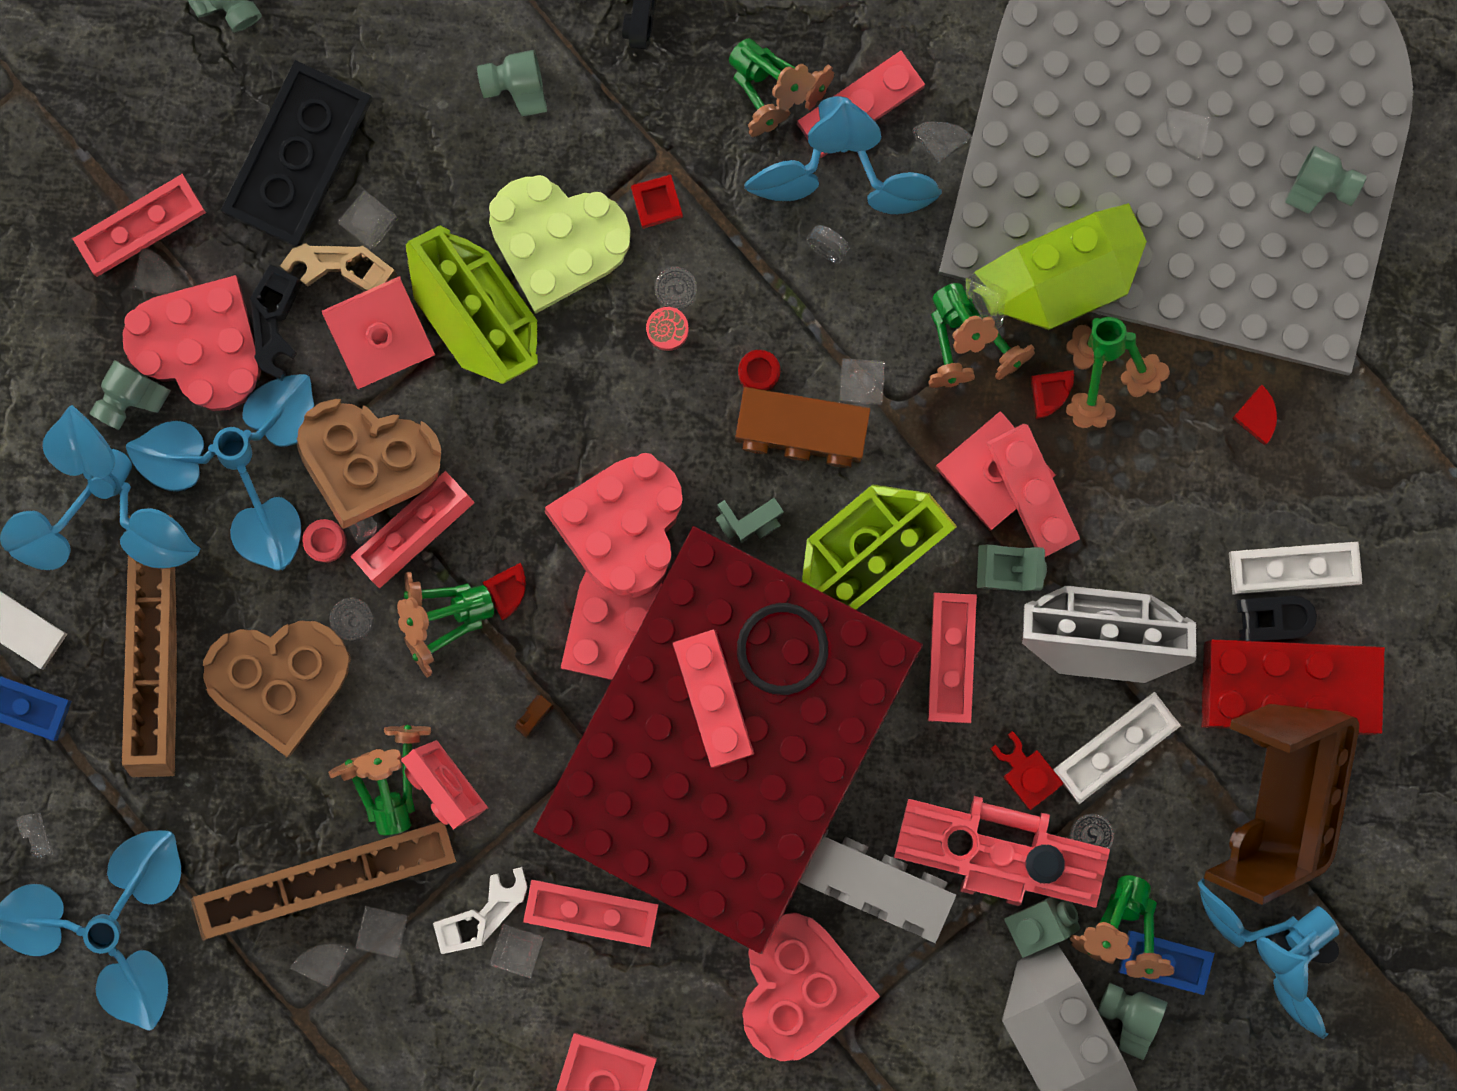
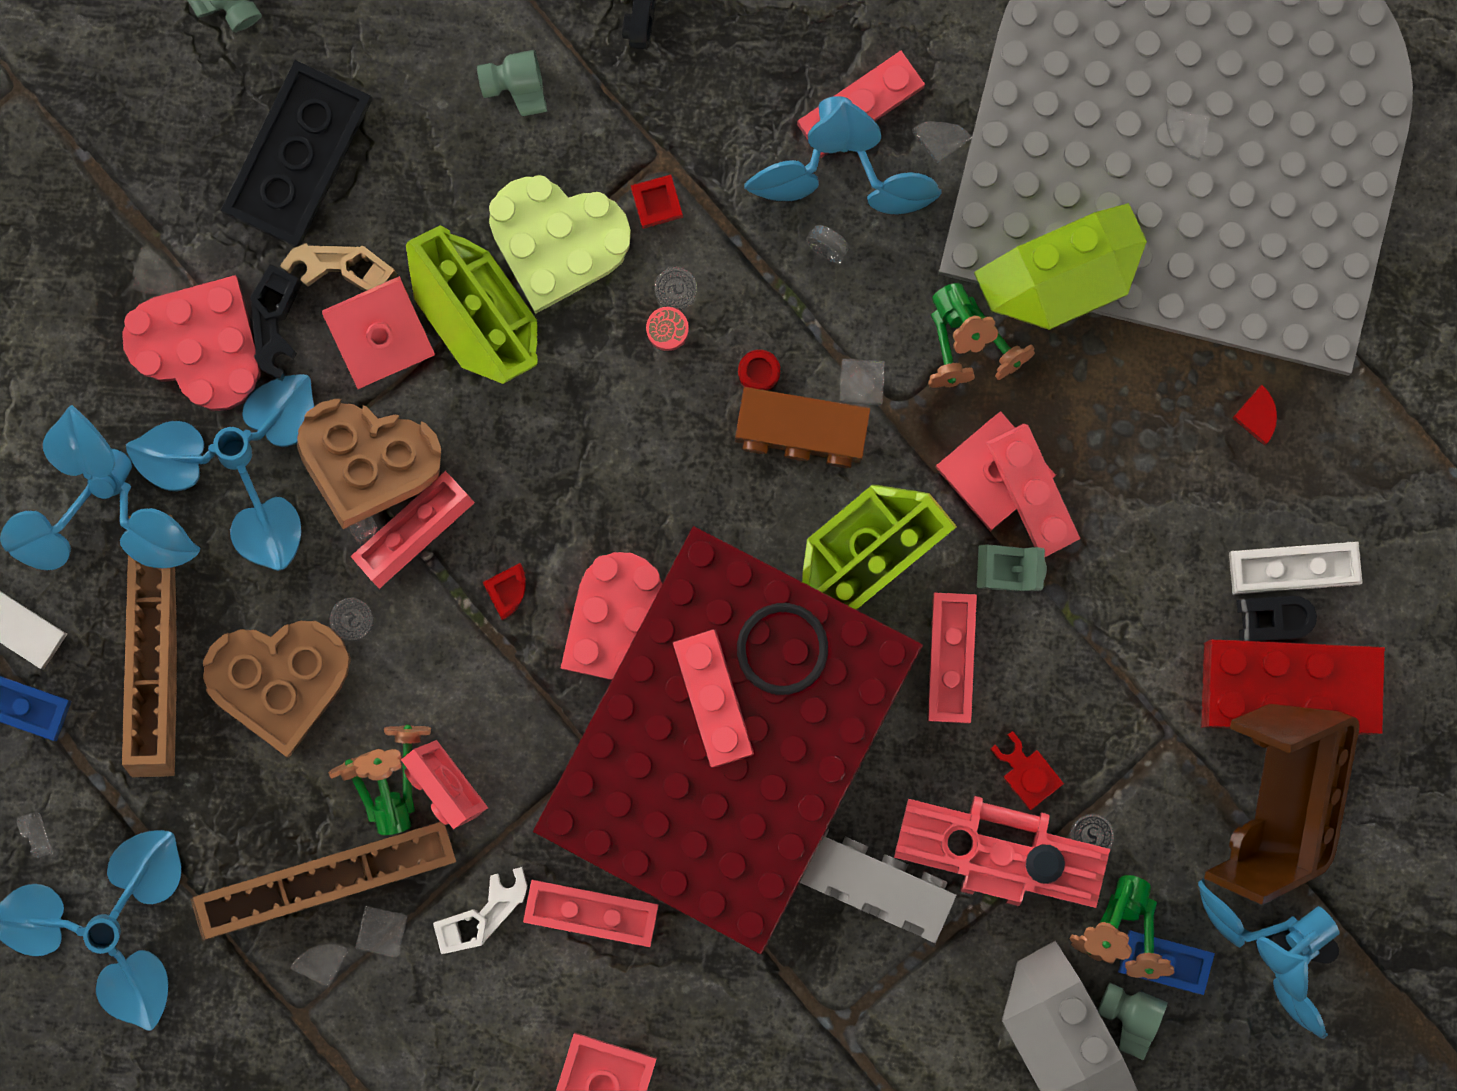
coral plate [72,174,206,277] -> none
sand green piece [89,360,171,430] -> none
coral tile [302,519,347,563] -> none
clear plate [338,190,398,251] -> none
plant [397,572,494,678] -> none
clear tile [489,924,545,979] -> none
reddish brown tile [515,695,554,738] -> none
coral plate [545,453,683,597] -> none
sand green bracket [715,498,784,544] -> none
plant [729,38,835,137] -> none
coral plate [742,912,880,1061] -> none
clear tile [966,274,1008,330] -> none
sand green bracket [1004,897,1080,958] -> none
light grey wedge [1022,586,1196,683] -> none
red tile [1030,370,1074,420] -> none
white tile [1053,692,1181,804] -> none
plant [1066,317,1170,428] -> none
sand green piece [1285,146,1367,214] -> none

